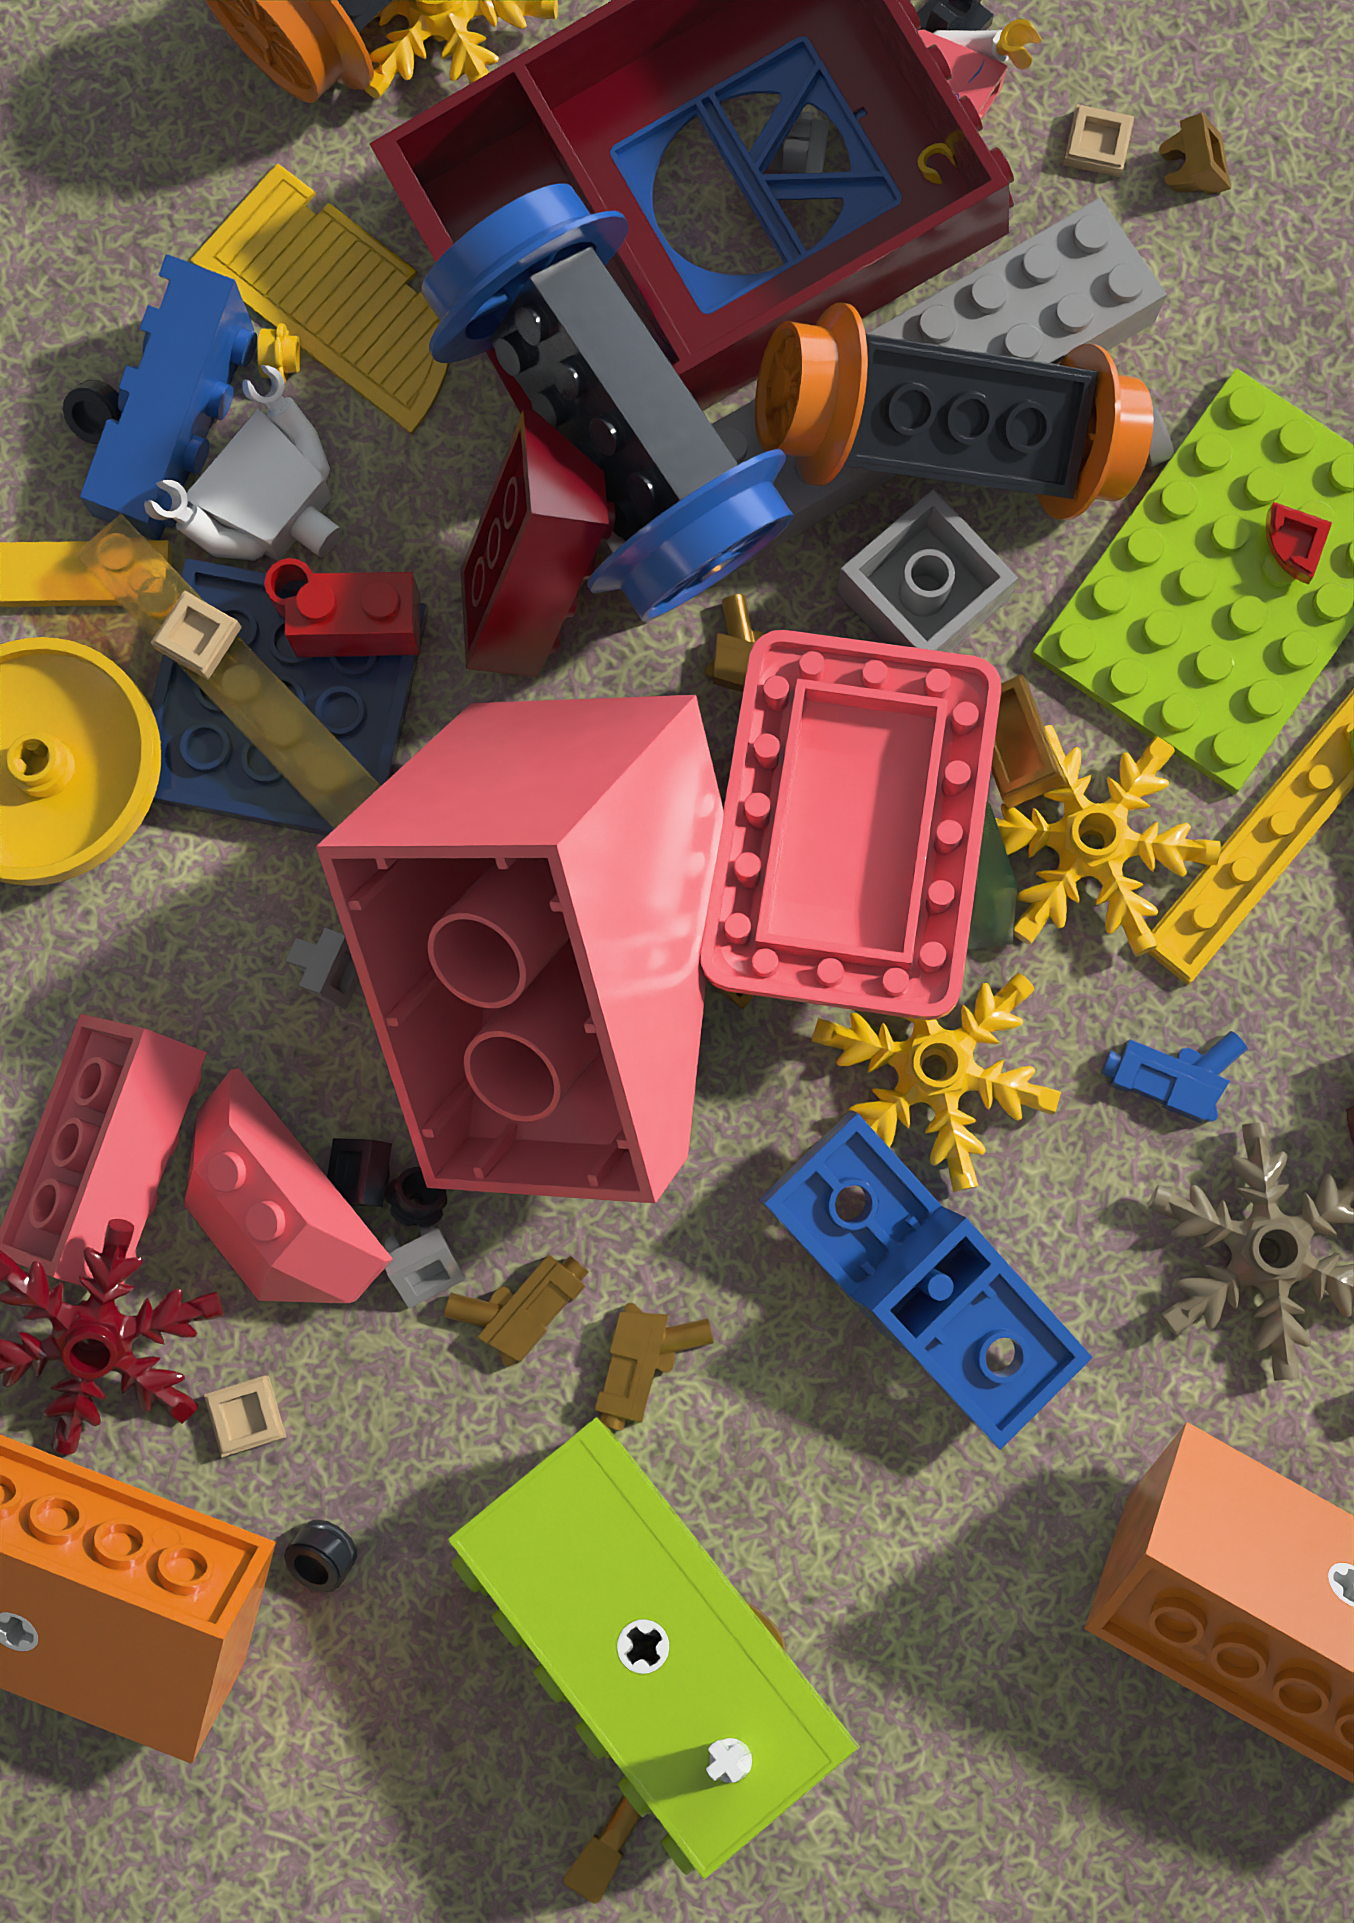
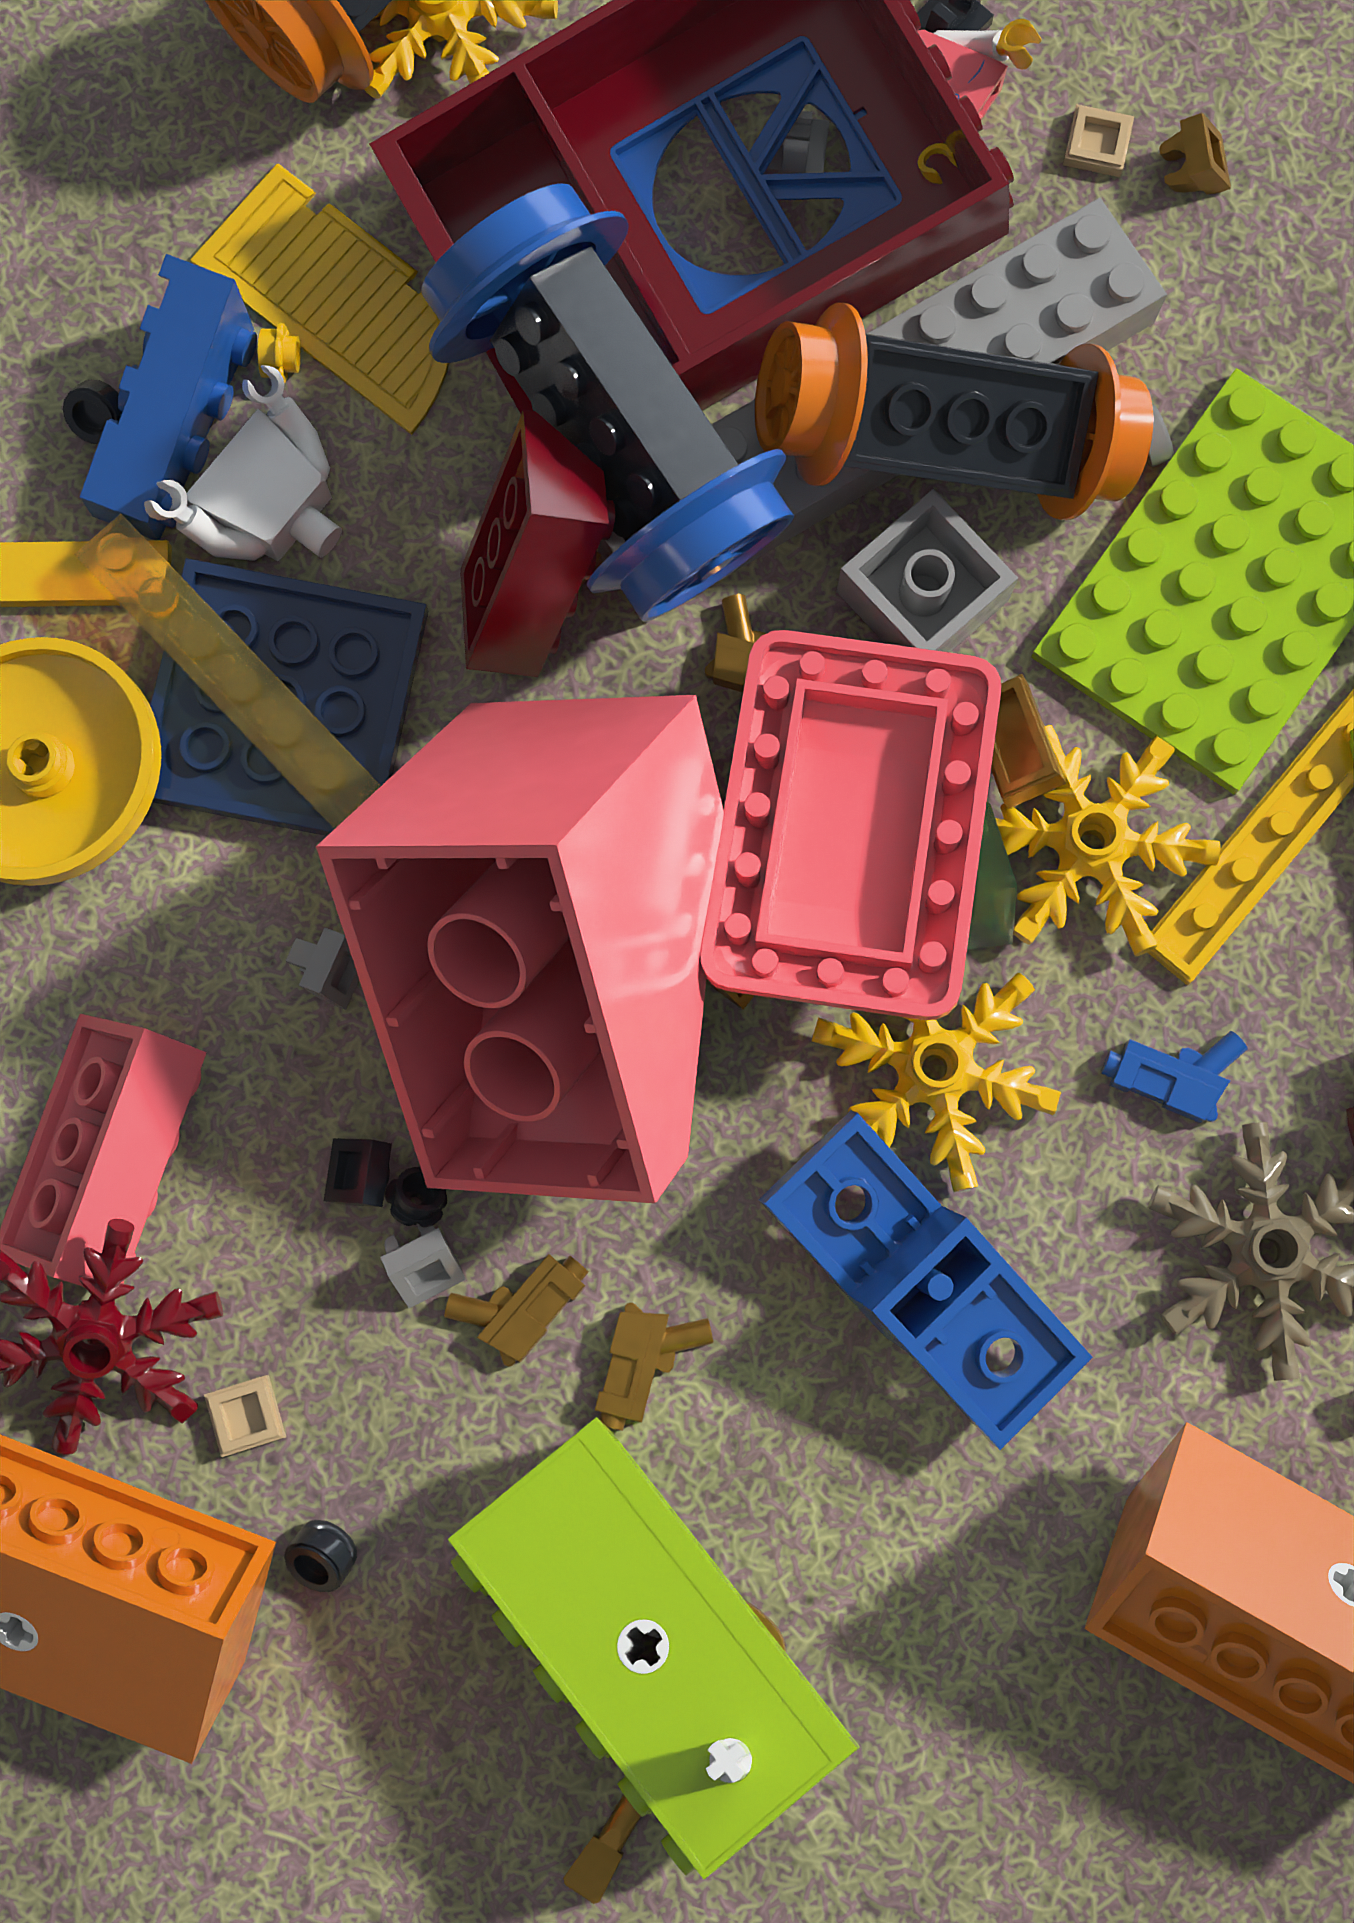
tan tile [151,590,242,680] -> none
coral wedge [183,1068,393,1303] -> none
red hinge [264,558,420,657] -> none
red tile [1266,502,1332,585] -> none

